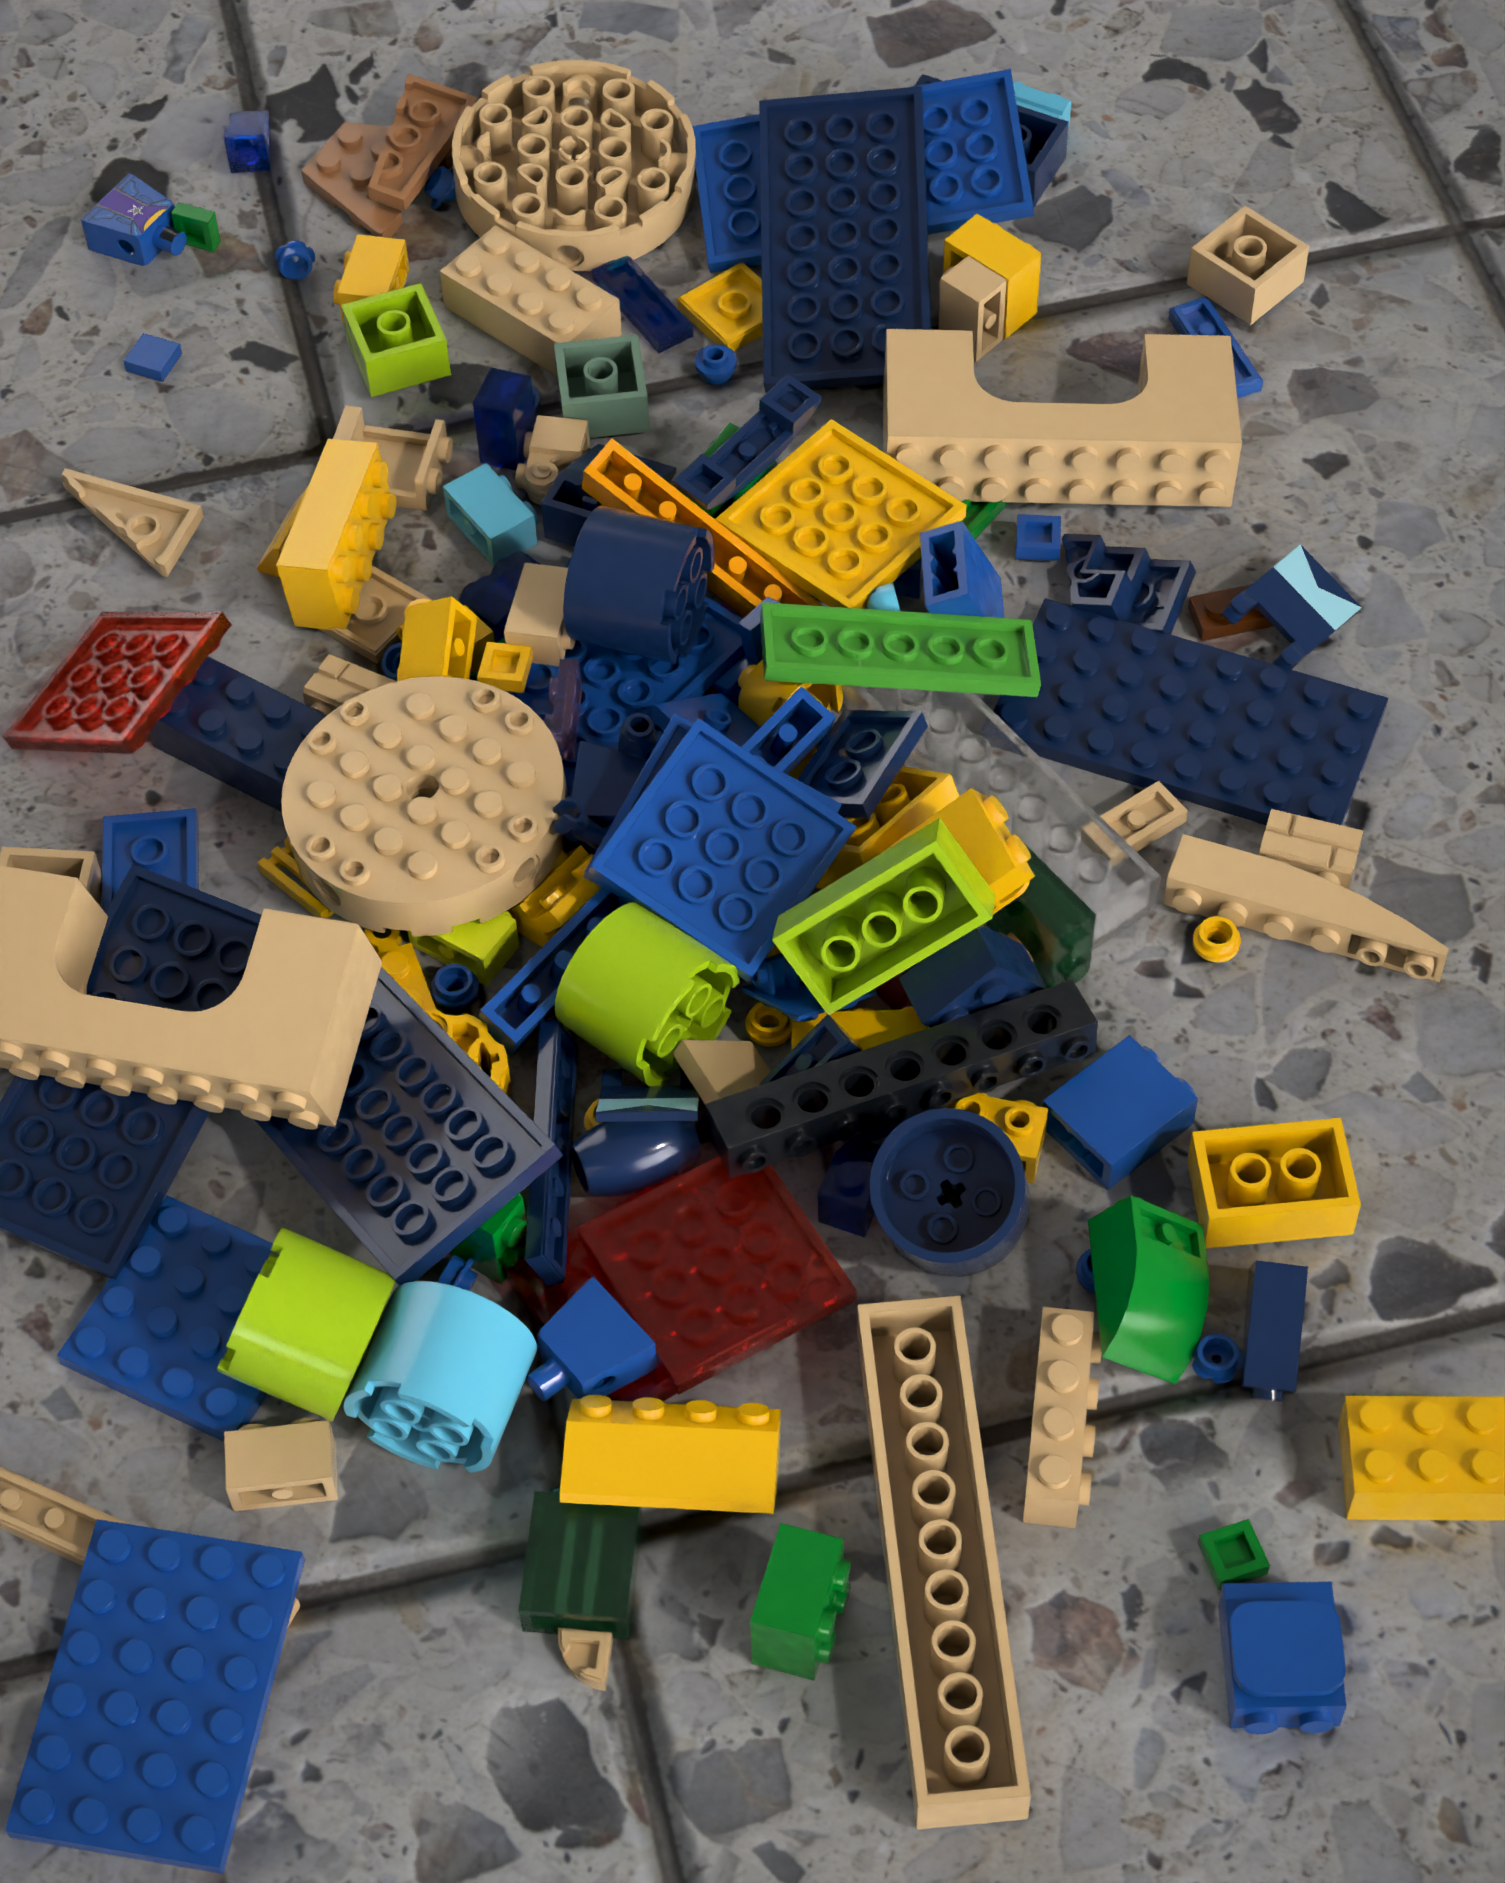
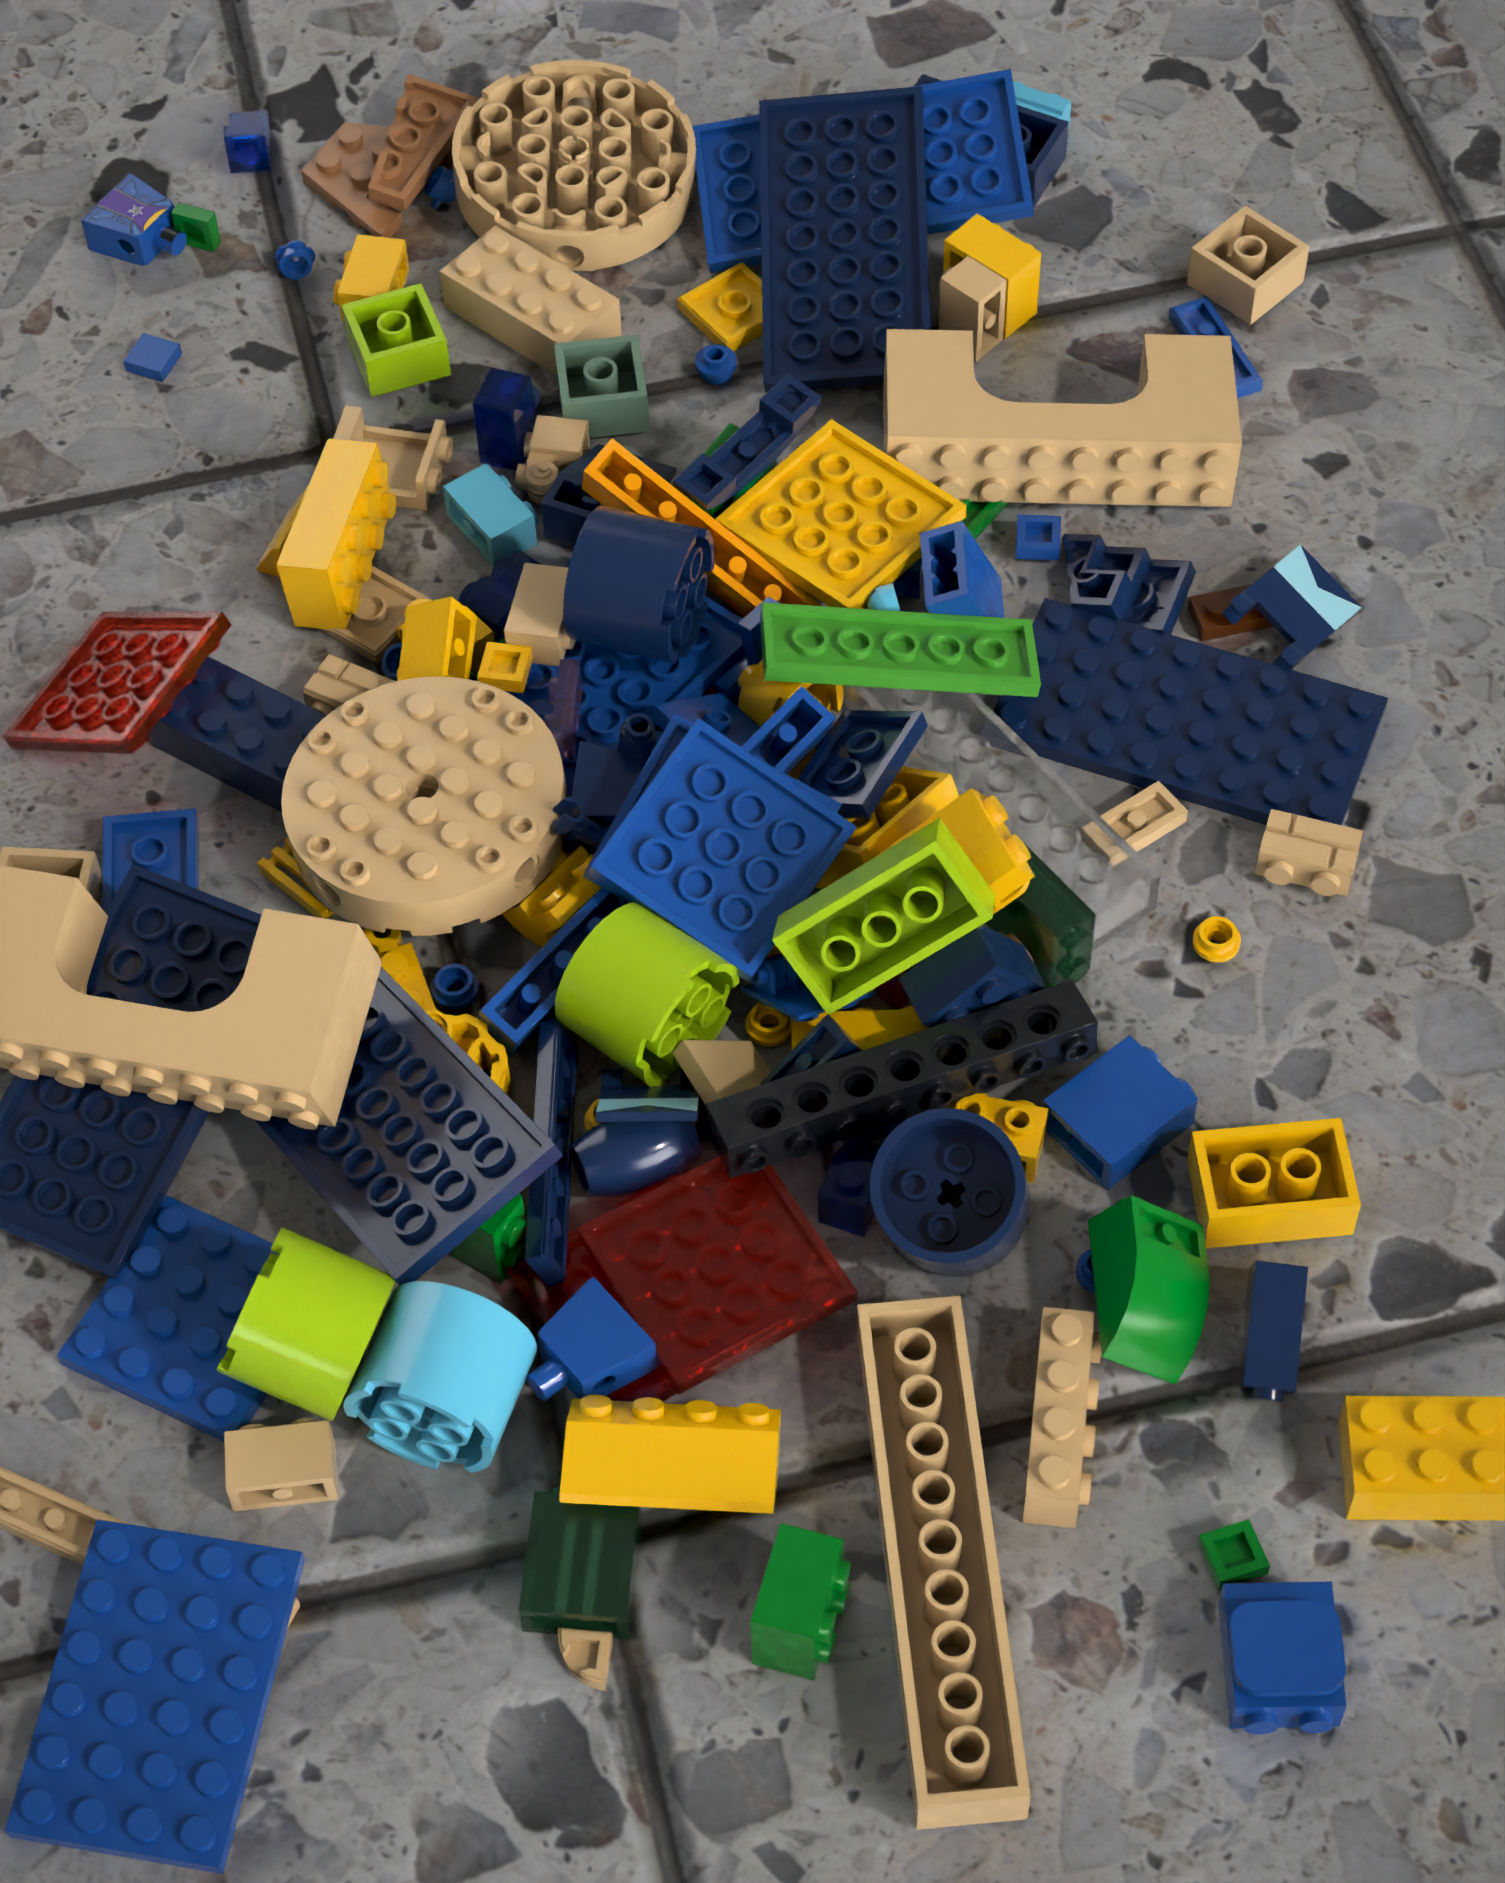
tan wing [61,468,204,577] -> none
neon yellow brick [408,911,520,986] -> none
blue plate [437,1255,479,1291] -> none
clear blue tile [592,256,694,353] -> none
tan slope [1163,834,1449,983] -> none
blue plate [1192,1333,1243,1383] -> none

